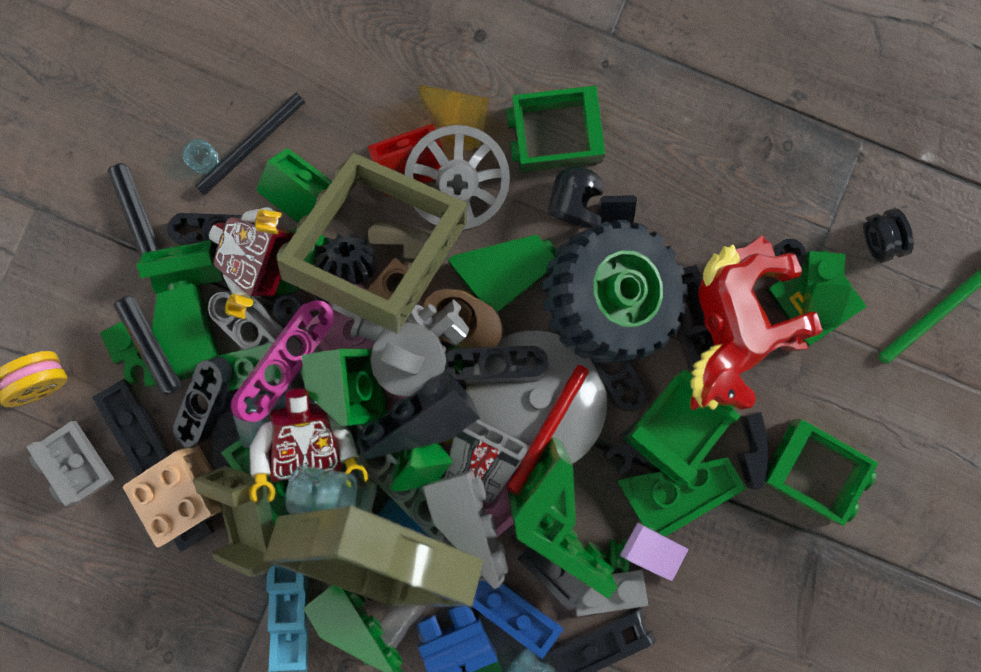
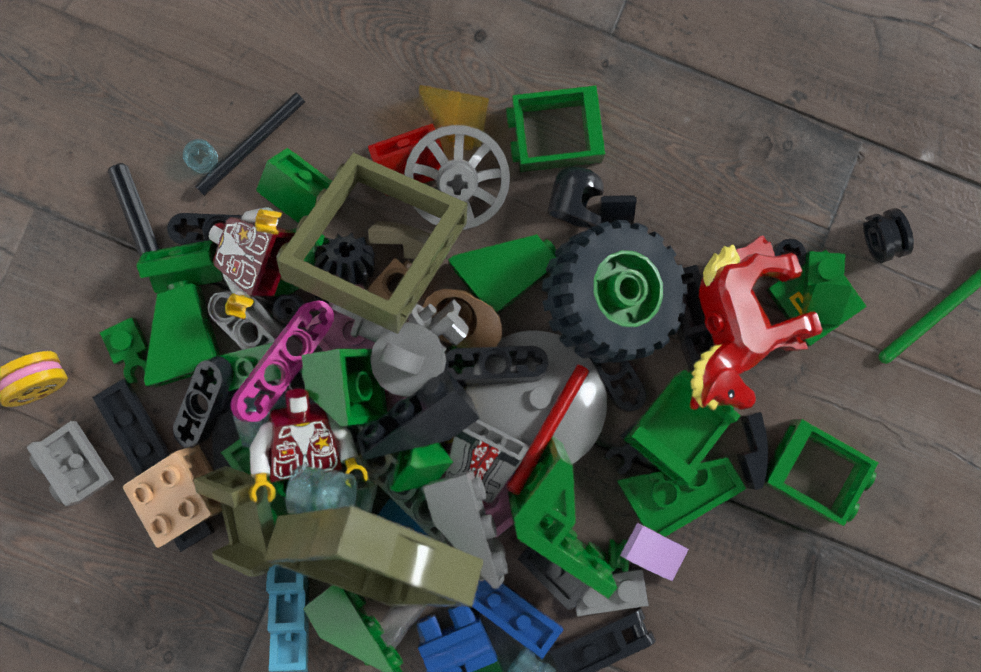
black axle [114,295,181,395] -> none

